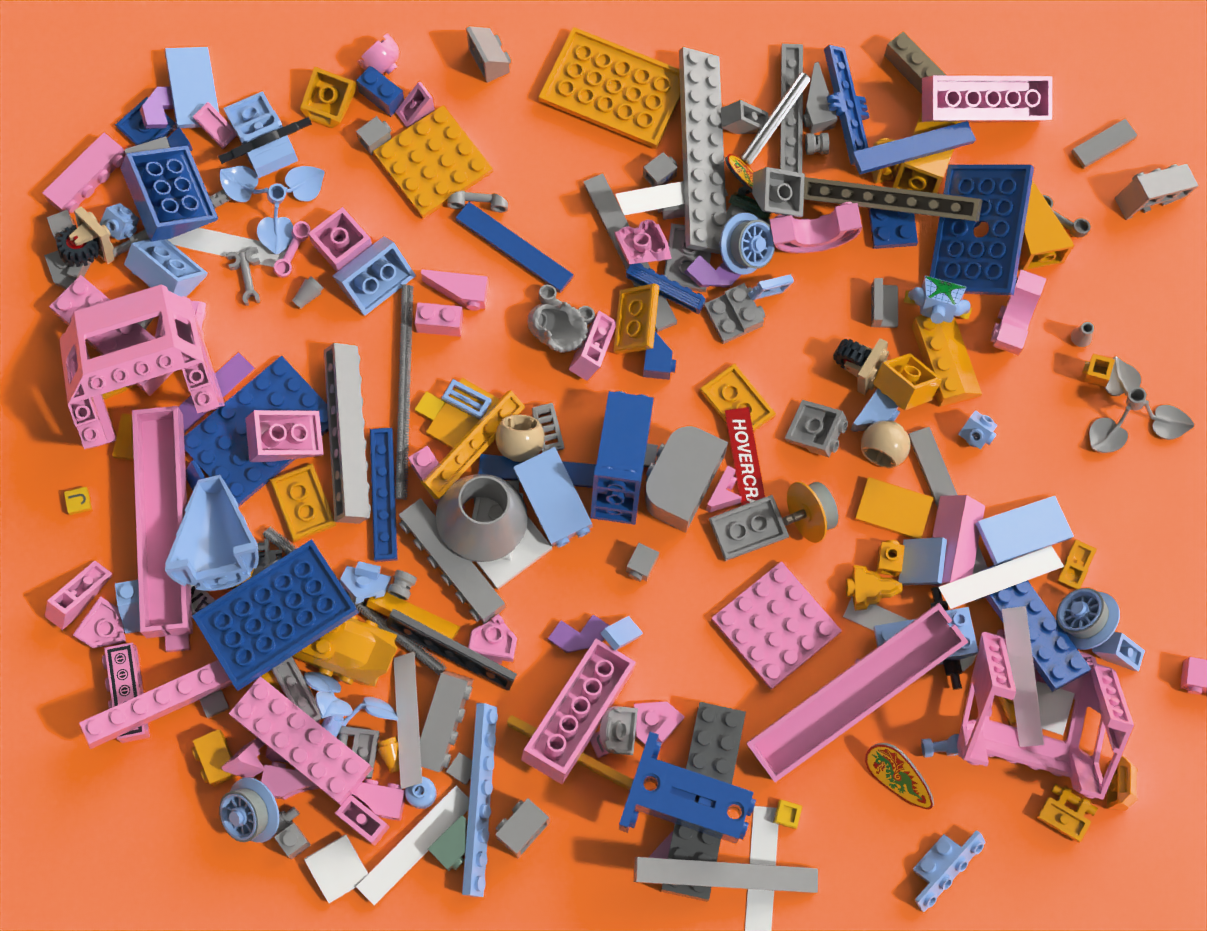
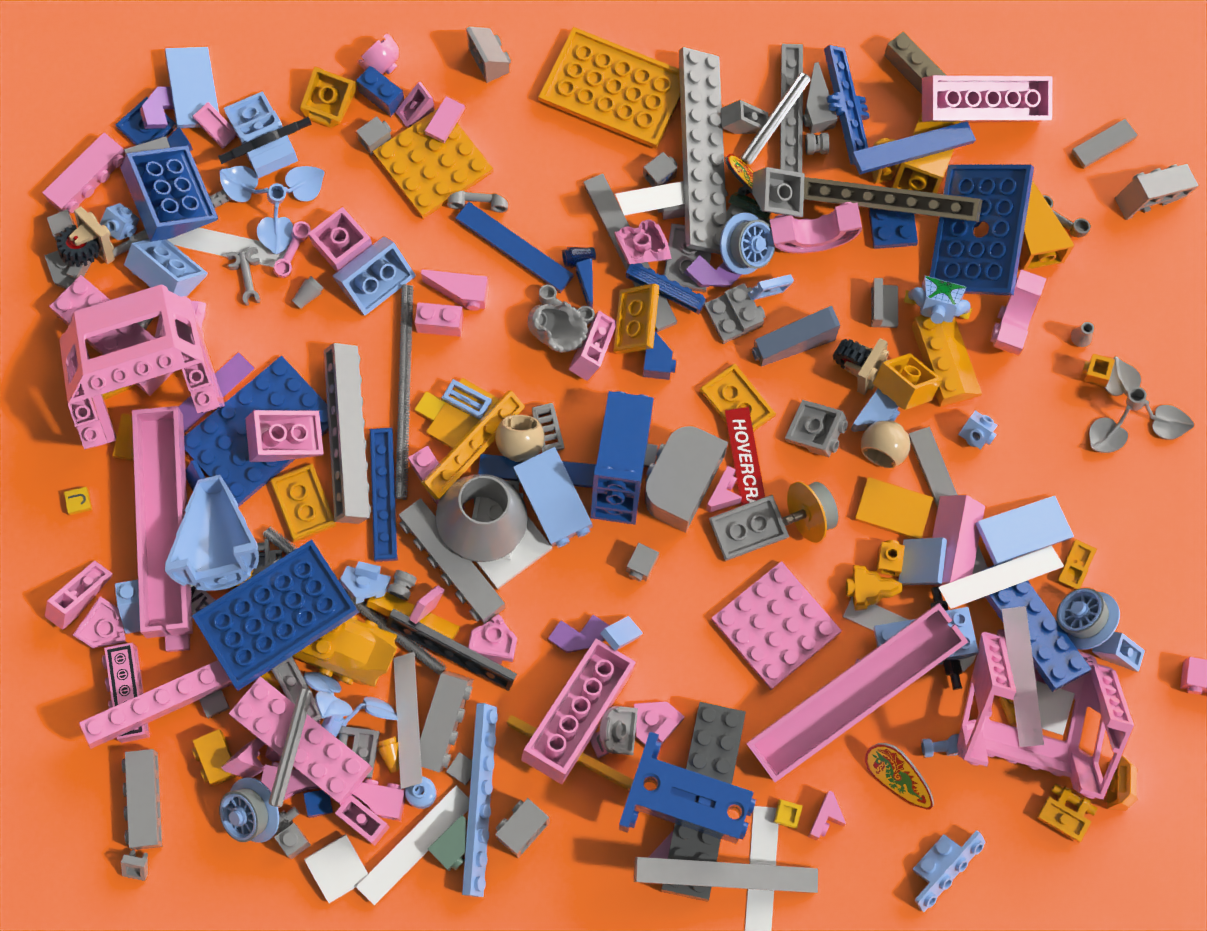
none -> light grey tile [121,850,148,881]
none -> light grey brick [122,749,163,850]
none -> light grey axle [269,689,312,807]
none -> blue slope [304,790,333,818]
none -> bright pink tile [409,586,444,624]
none -> bright pink tile [425,96,465,143]
none -> clear blue cone [562,247,596,268]
none -> blue slope [576,259,593,309]
none -> sand blue slope [752,306,840,367]
none -> bright pink slope [808,791,846,841]

